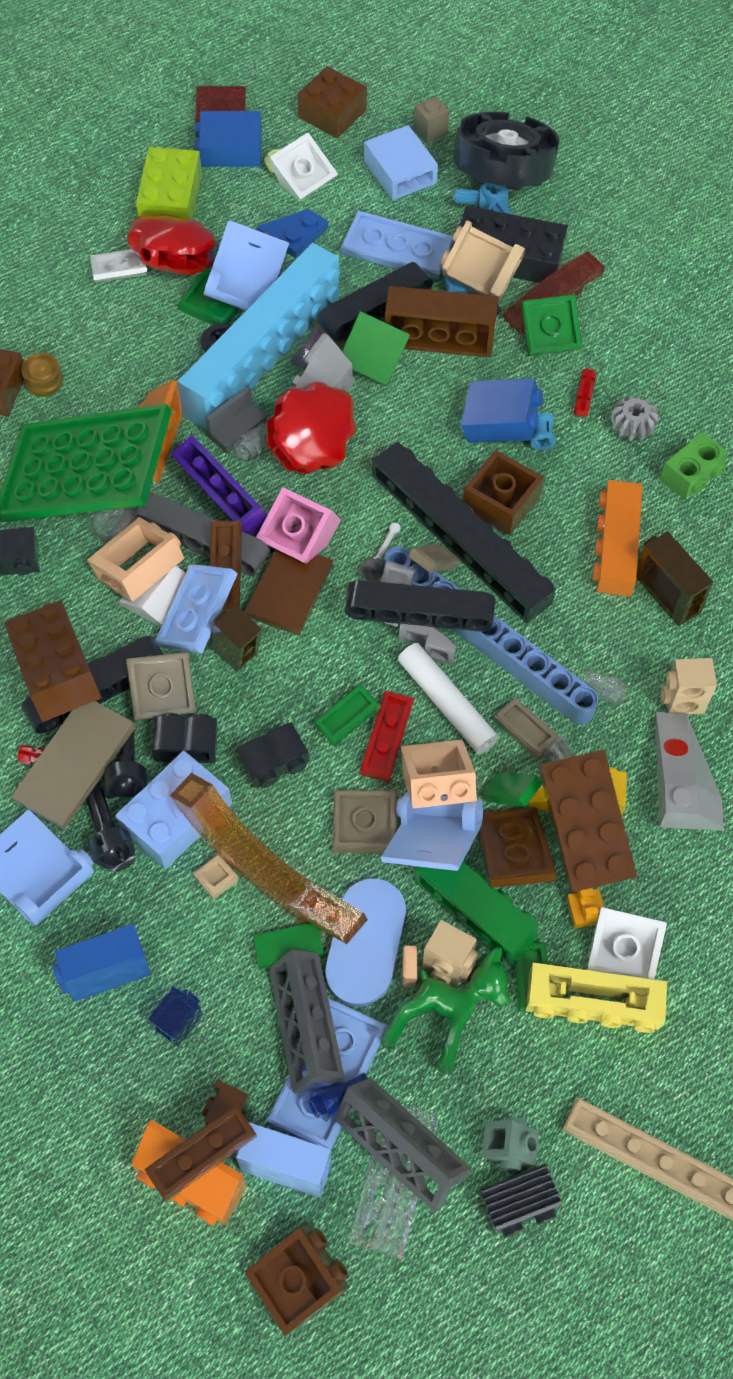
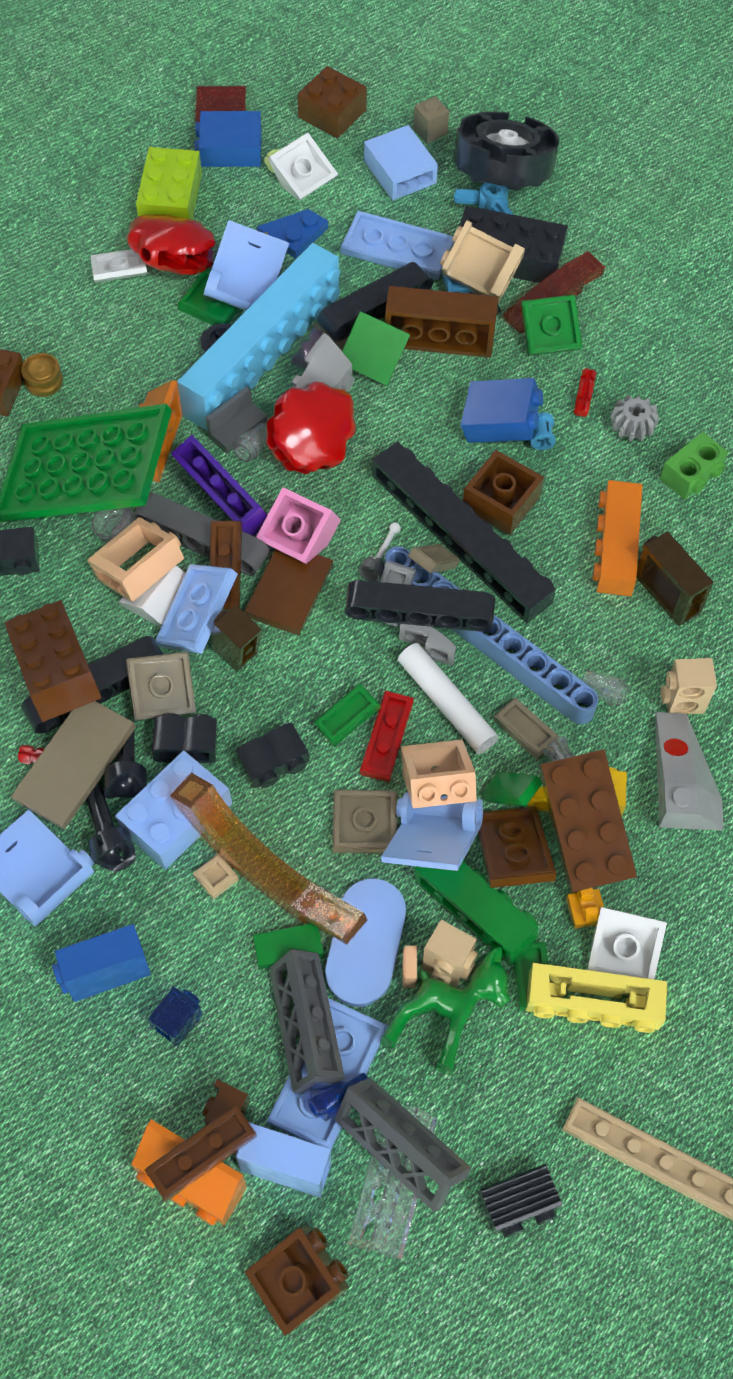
sand green brick [481,1117,539,1172] -> none

